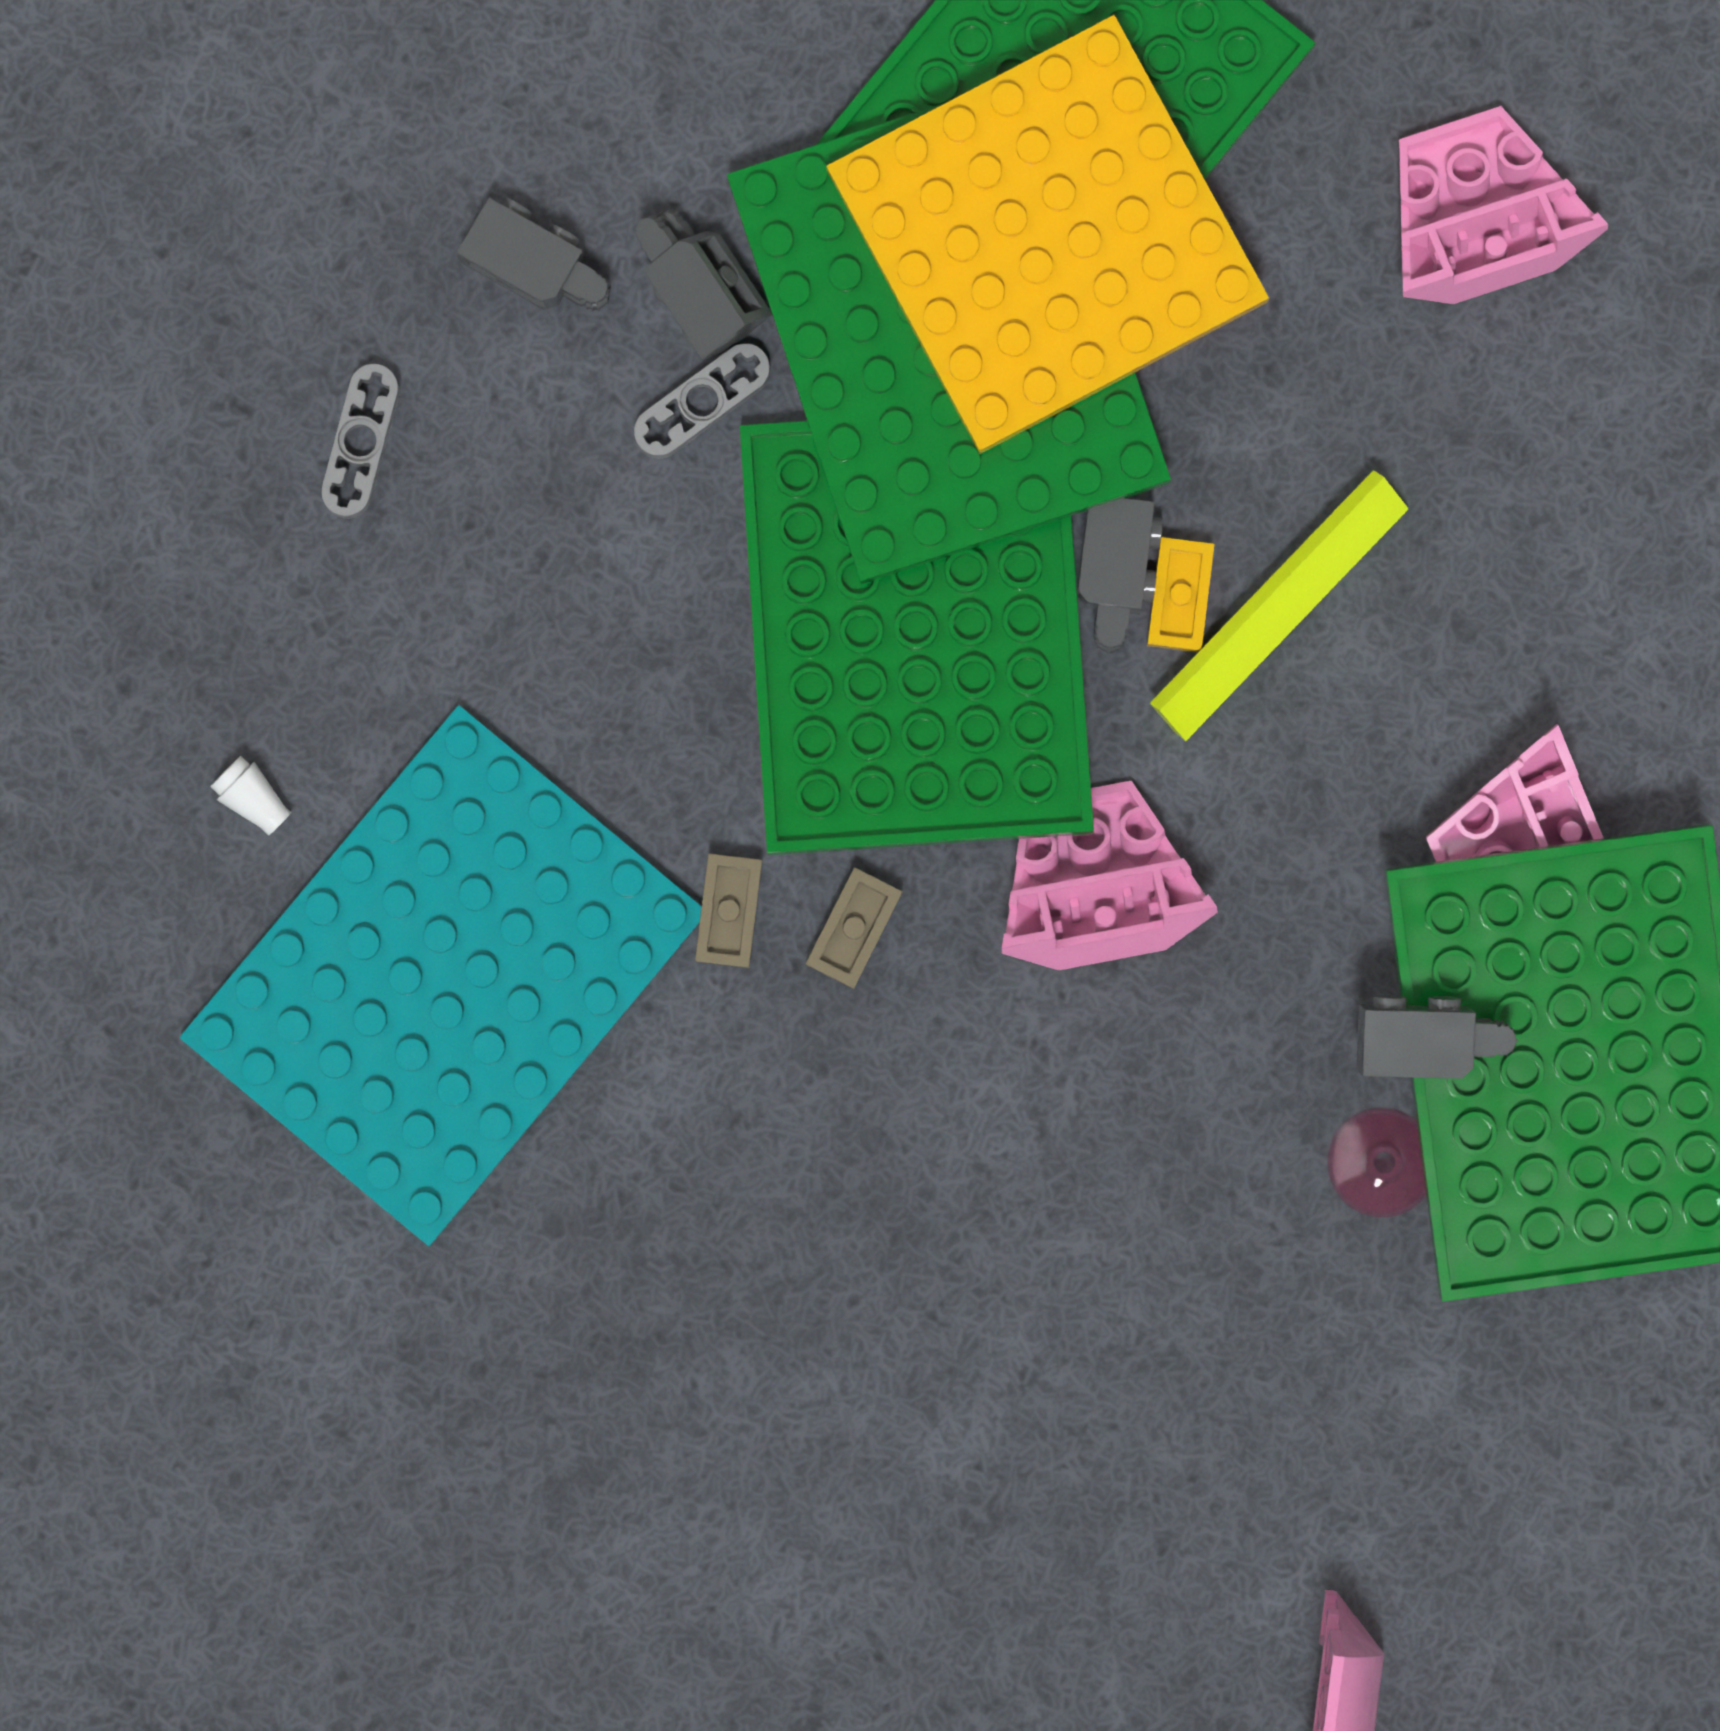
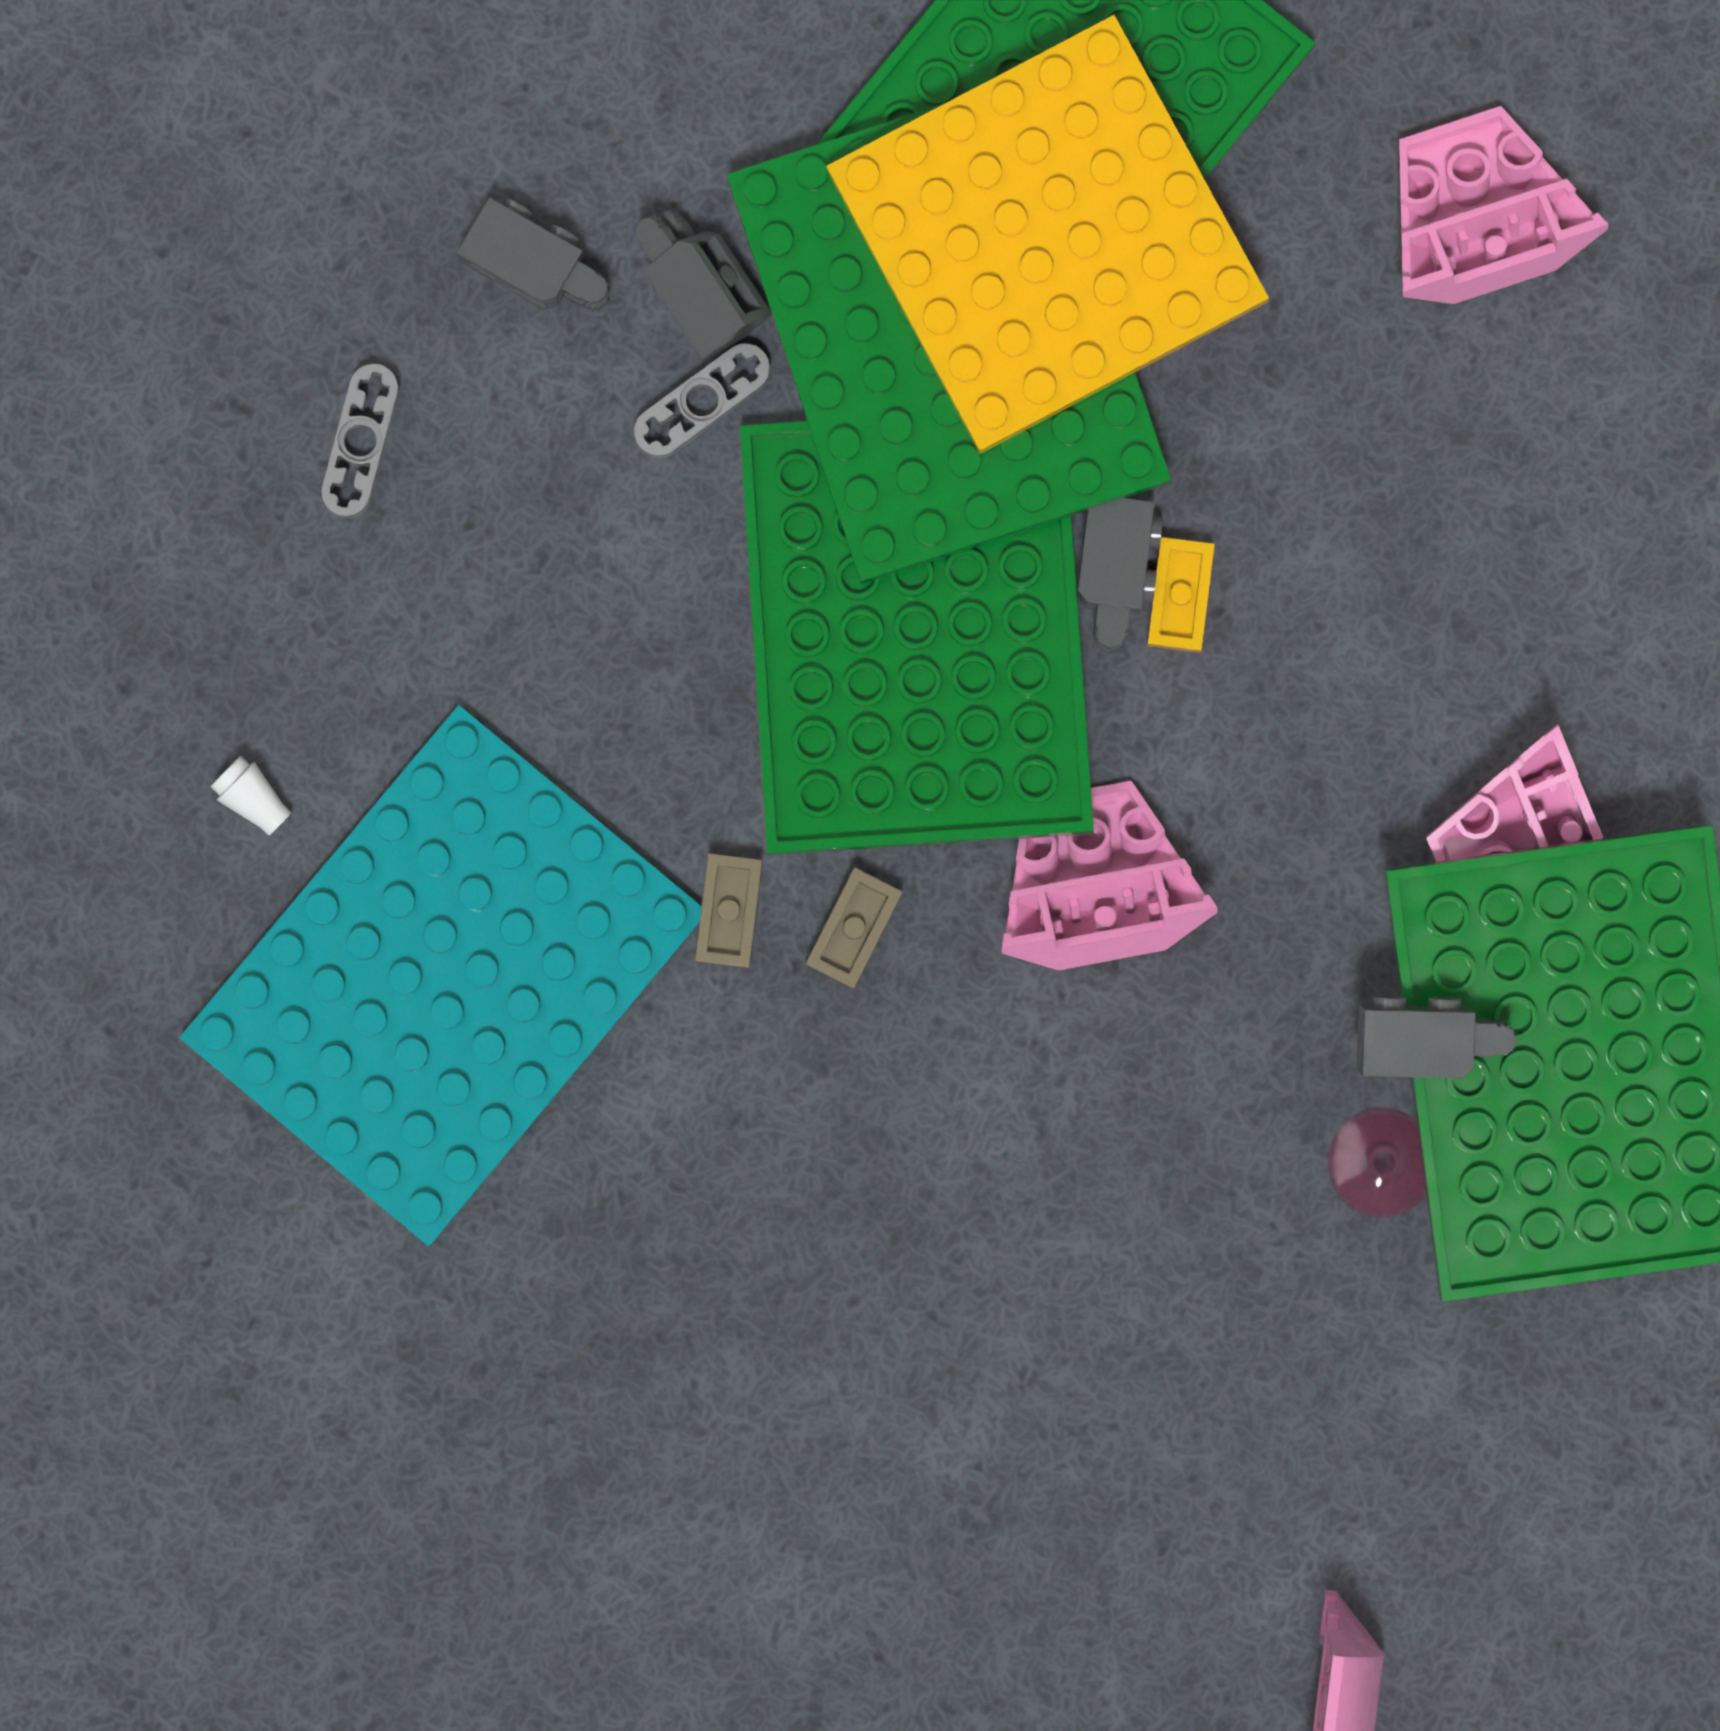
neon yellow tile [1150,470,1408,741] -> none

